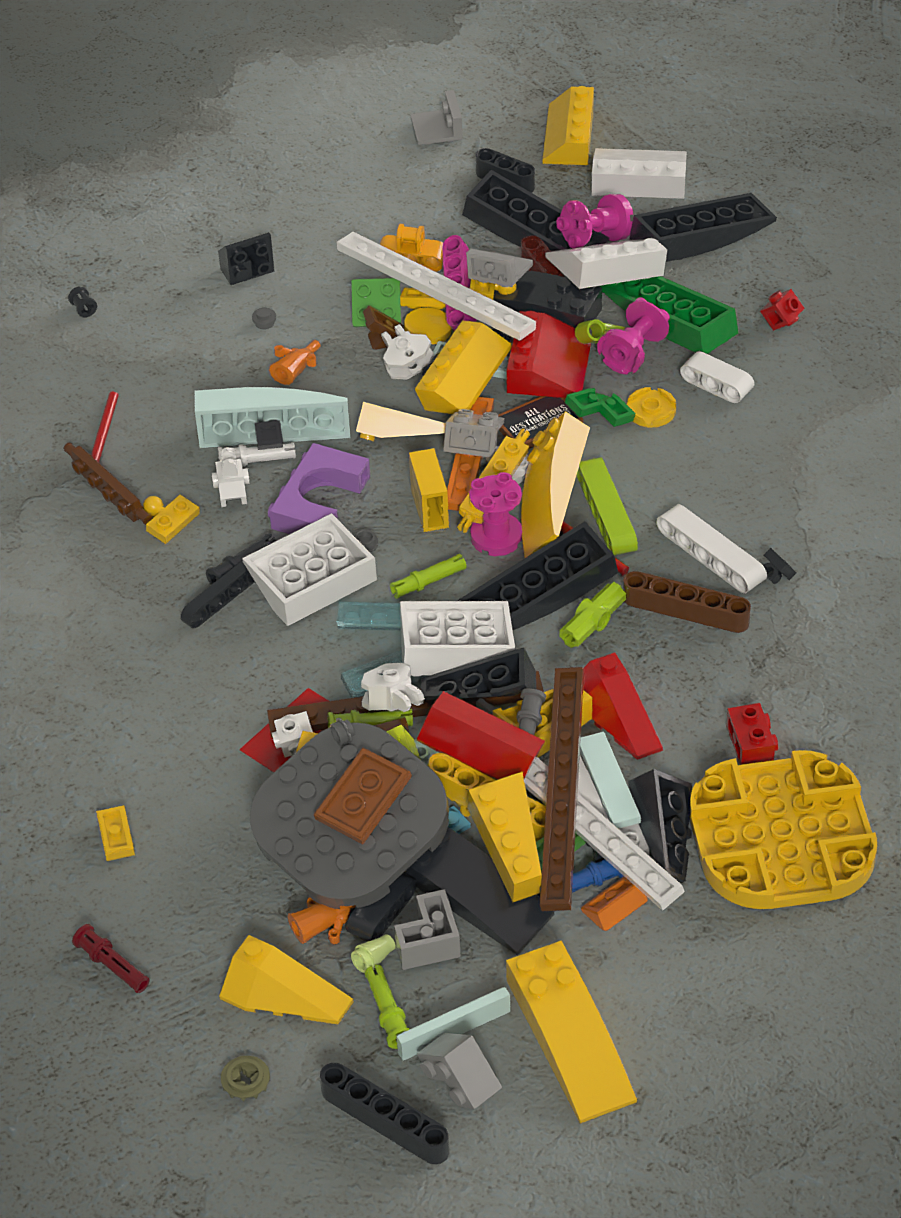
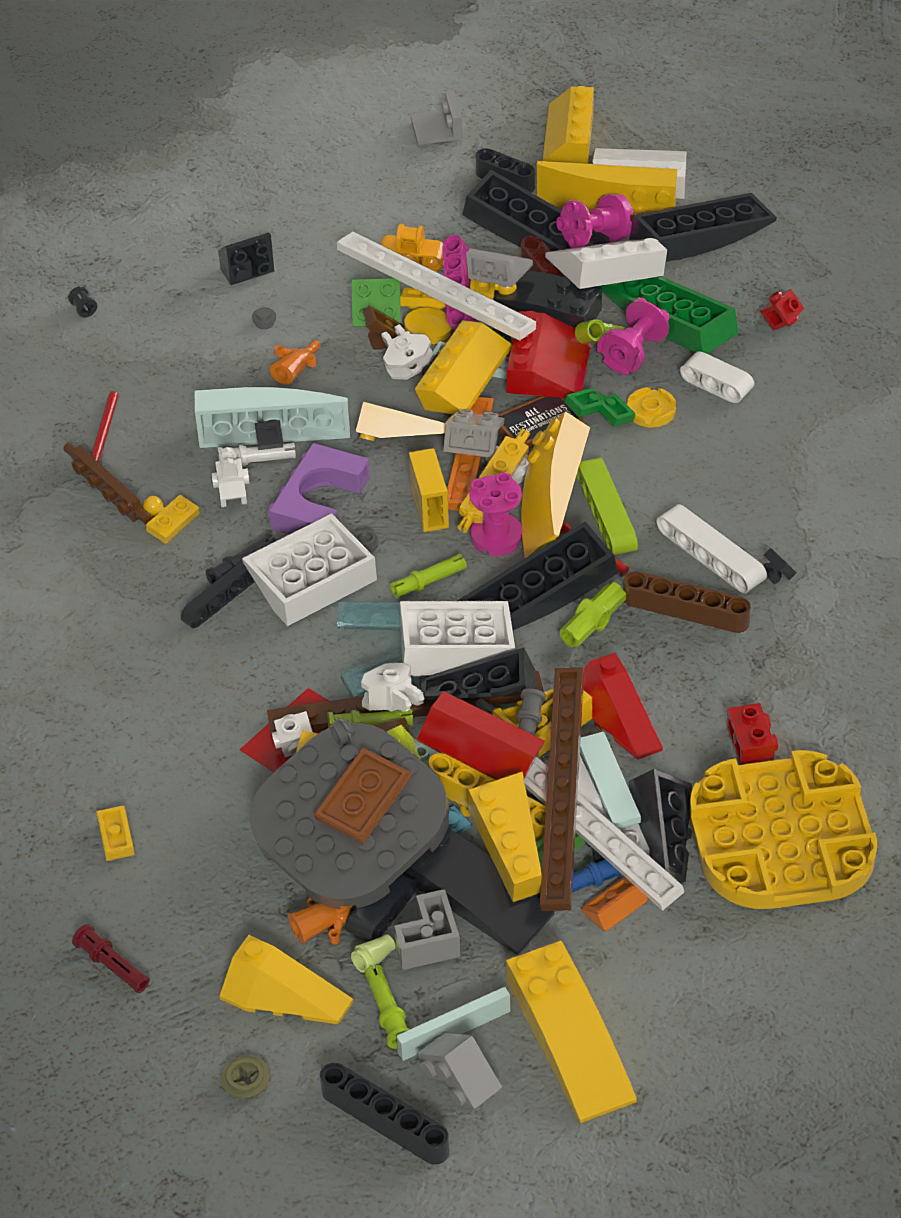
none -> yellow slope [537,161,678,221]

